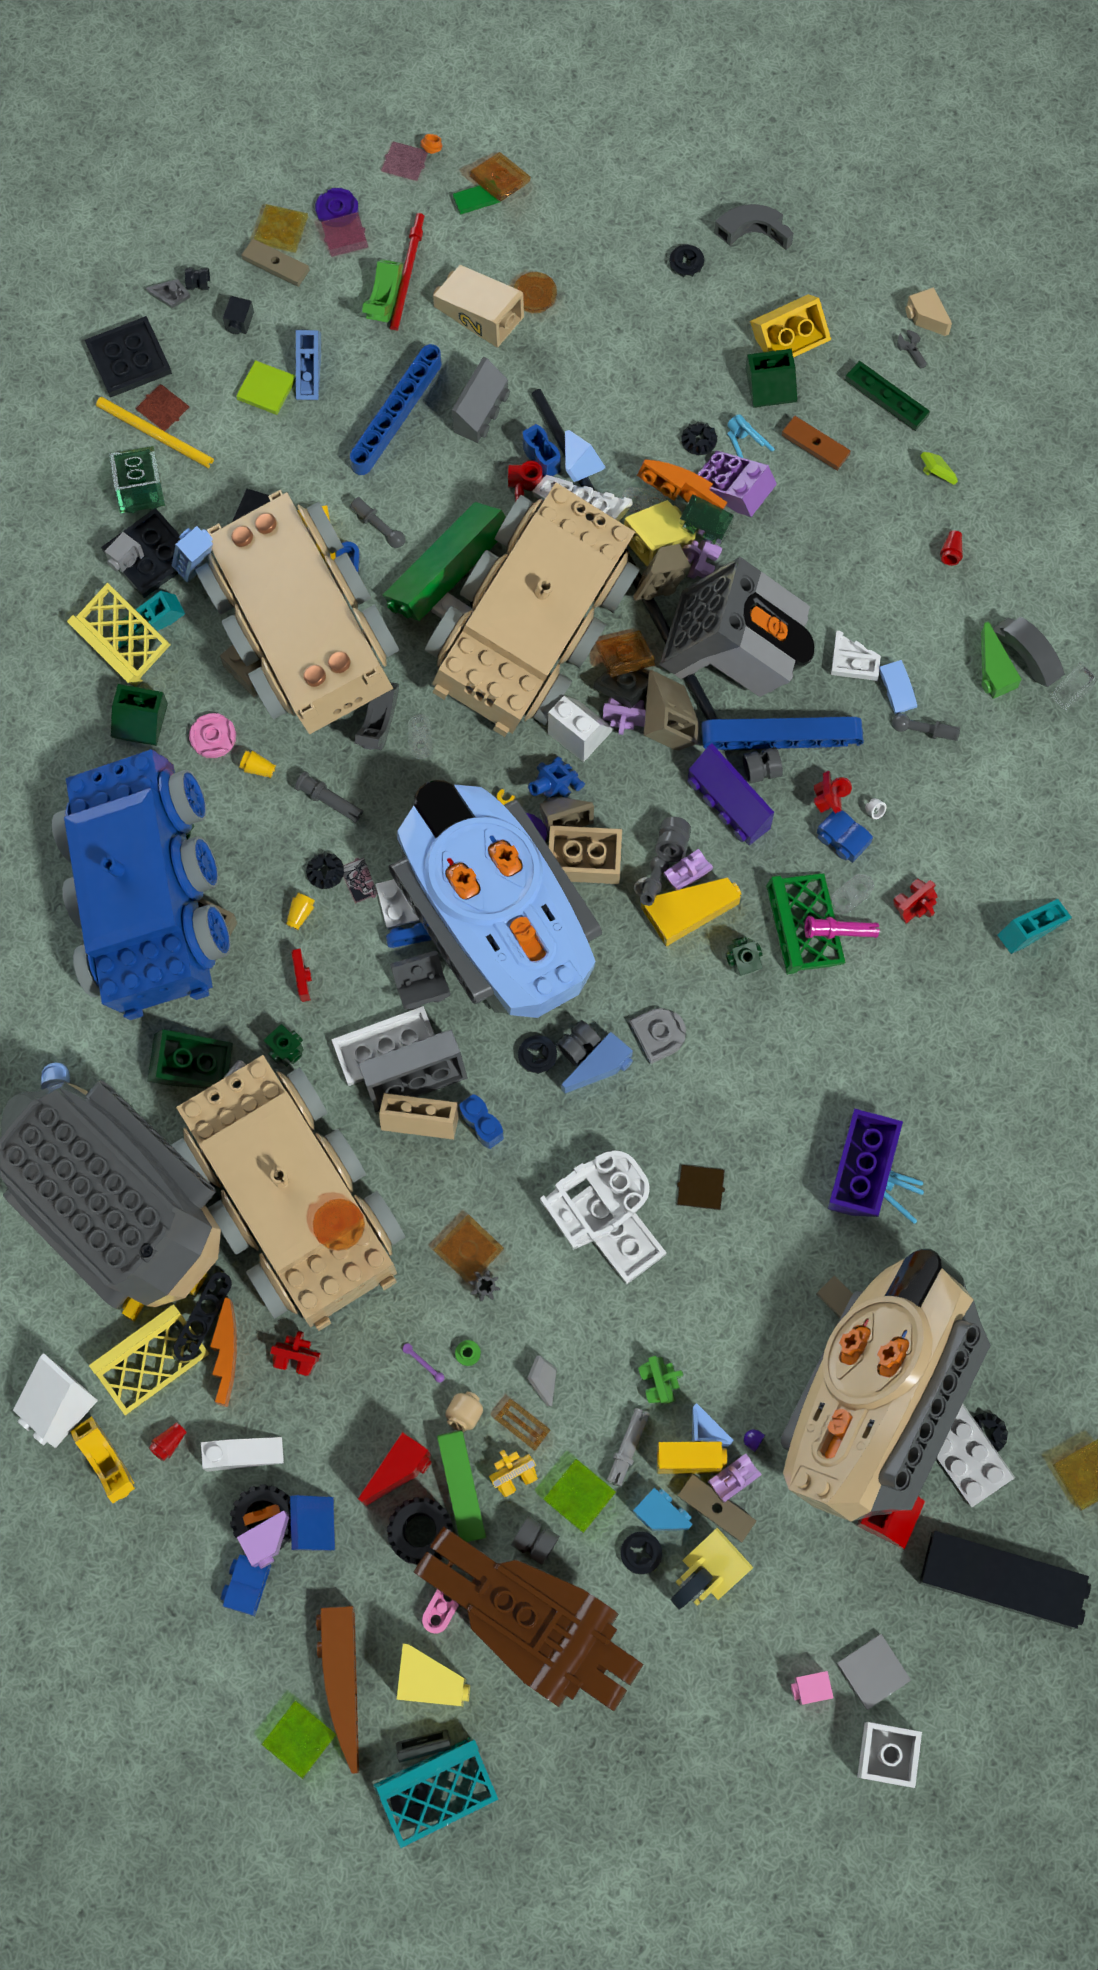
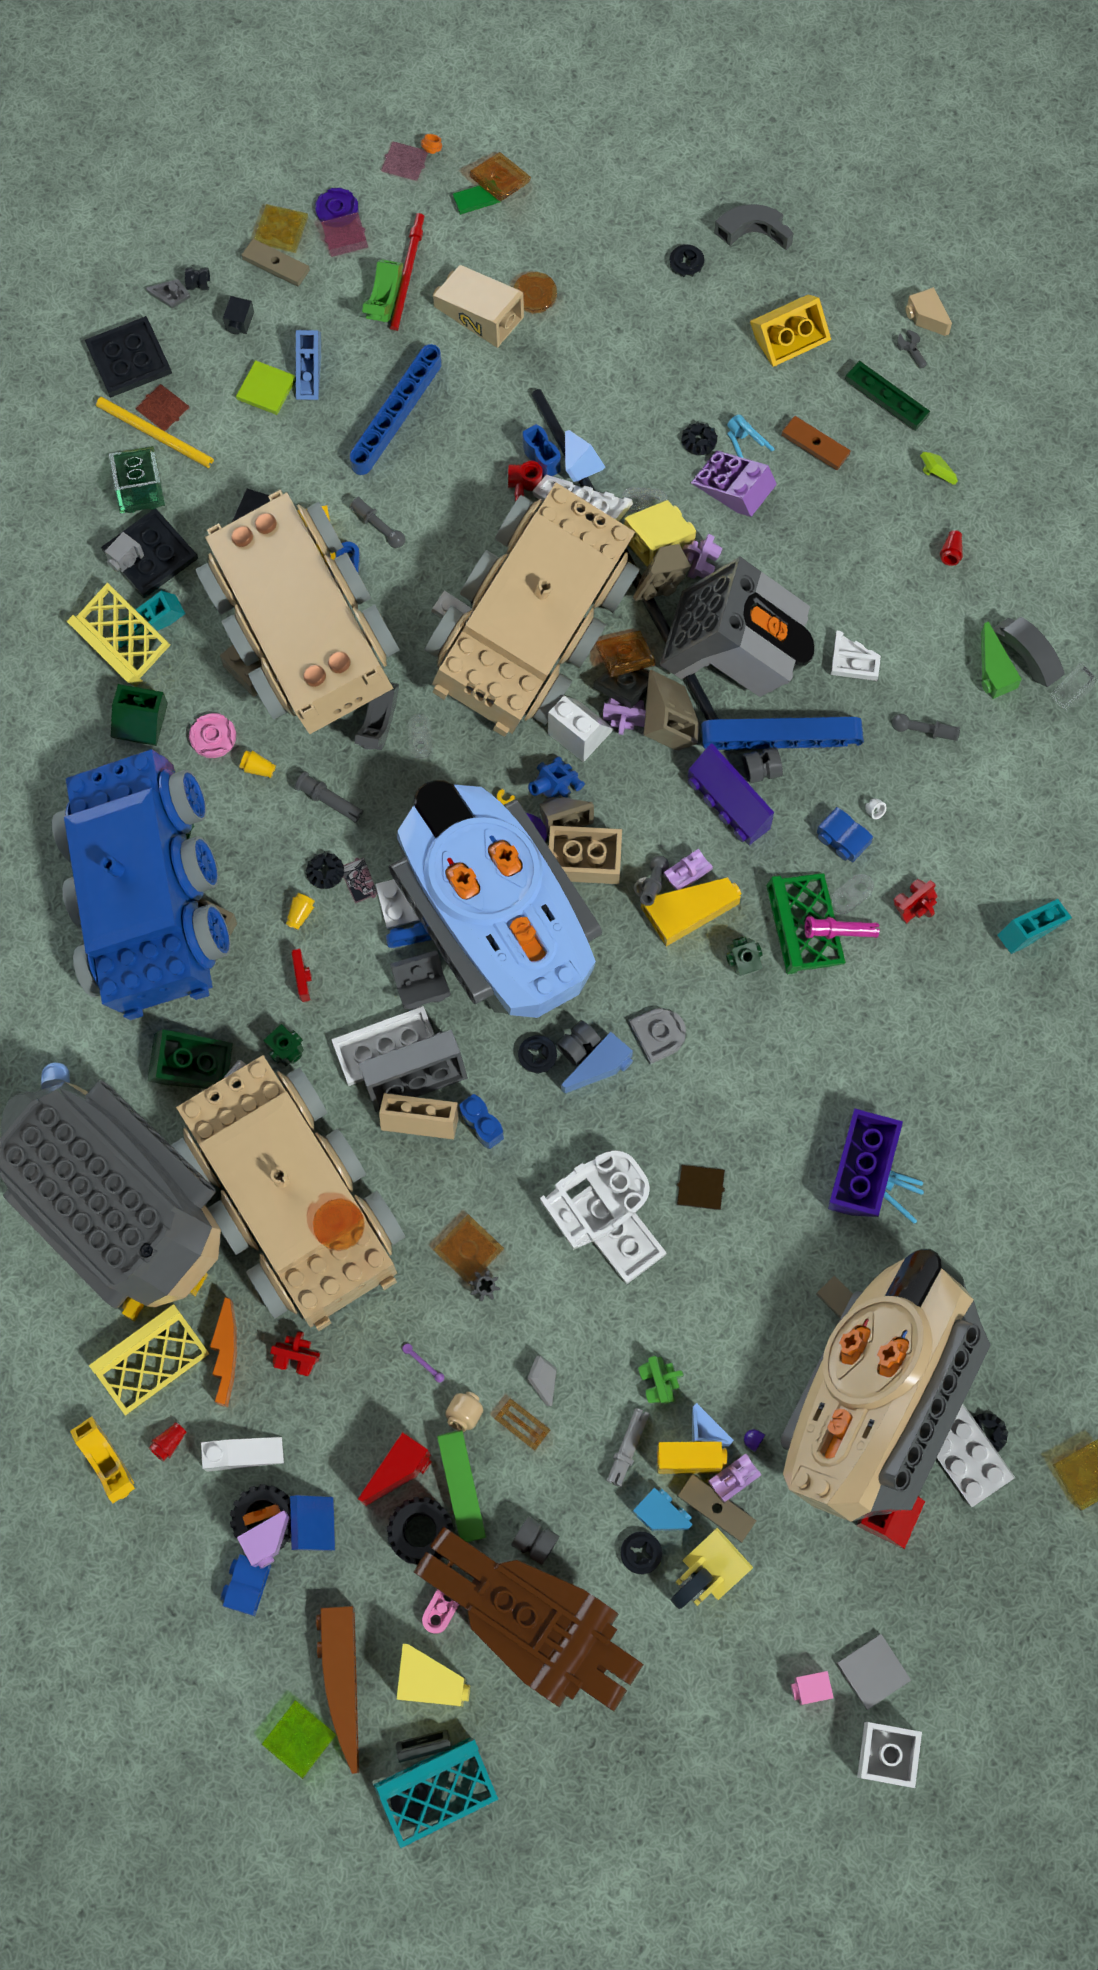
white slope [13,1353,98,1448] -> none
light blue brick [172,526,213,583] -> none
black beam [172,1272,232,1363] -> none
green brick [383,502,506,621] -> none
slope [452,357,510,443] -> none
bright green plate [455,1340,481,1366] -> none
yellow hips [488,1450,538,1497] -> none
clear neon green plate [543,1459,616,1534] -> none
orange slope [637,459,728,521] -> none
dark grey wheel [655,817,691,862] -> none
clear green slope [679,494,734,545] -> none
dark green slope [745,348,797,408] -> none
red hips [814,770,852,814] -> none
light blue slope [879,660,917,714] -> none
black brick [919,1531,1091,1630] -> none

